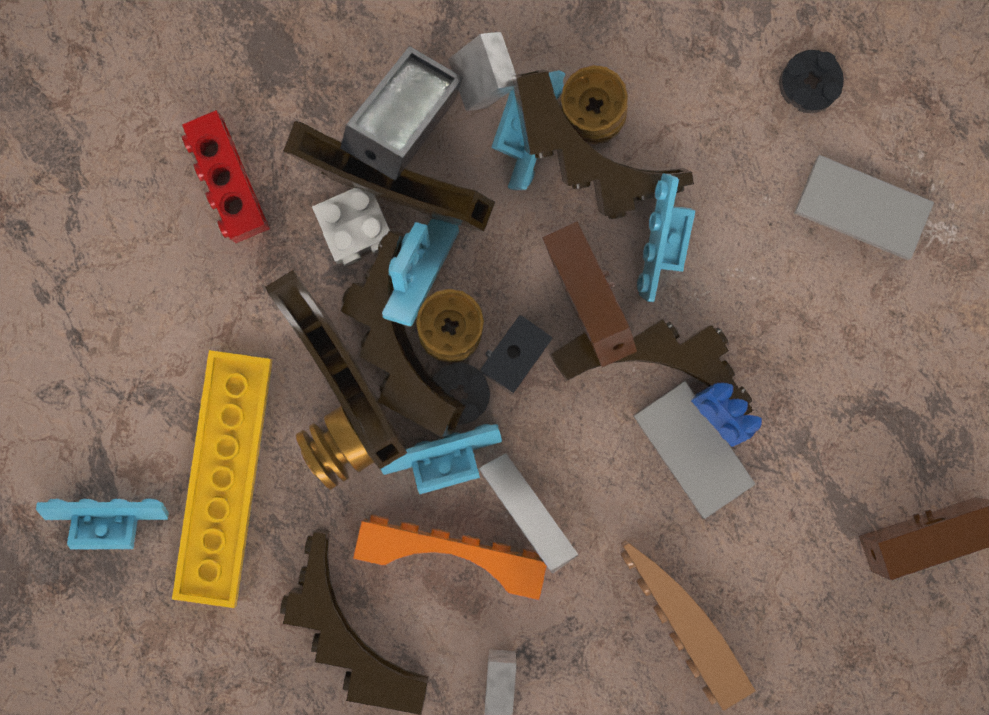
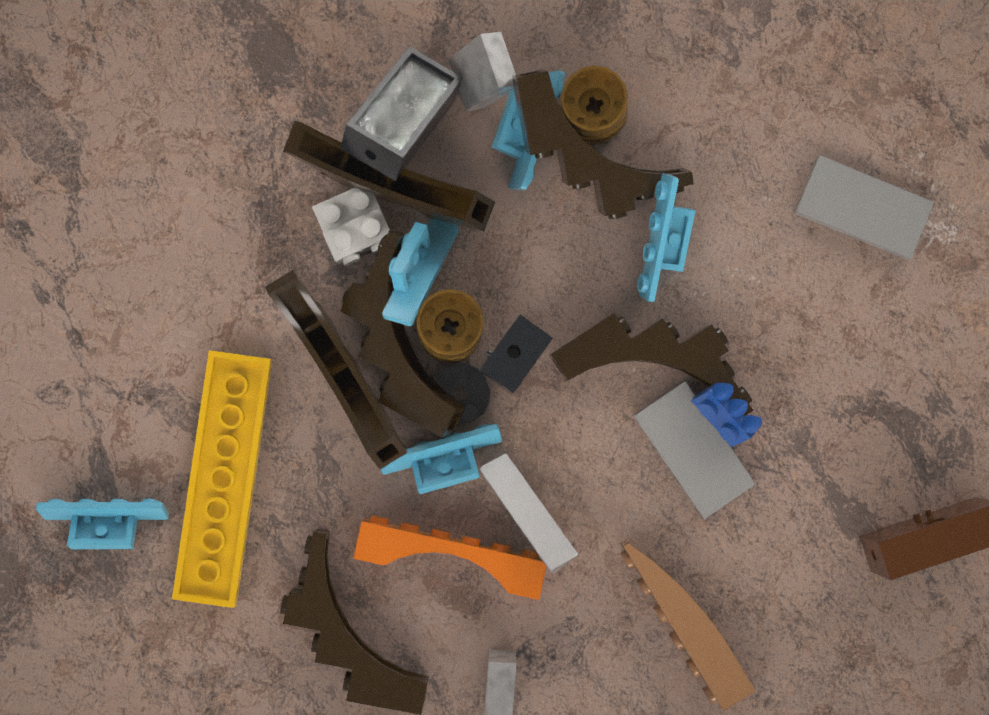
red brick [181,110,270,243] -> none
pearl gold wheel [295,406,374,490] -> none
reddish brown brick [542,221,637,368] -> none
black plate [779,50,844,113] -> none

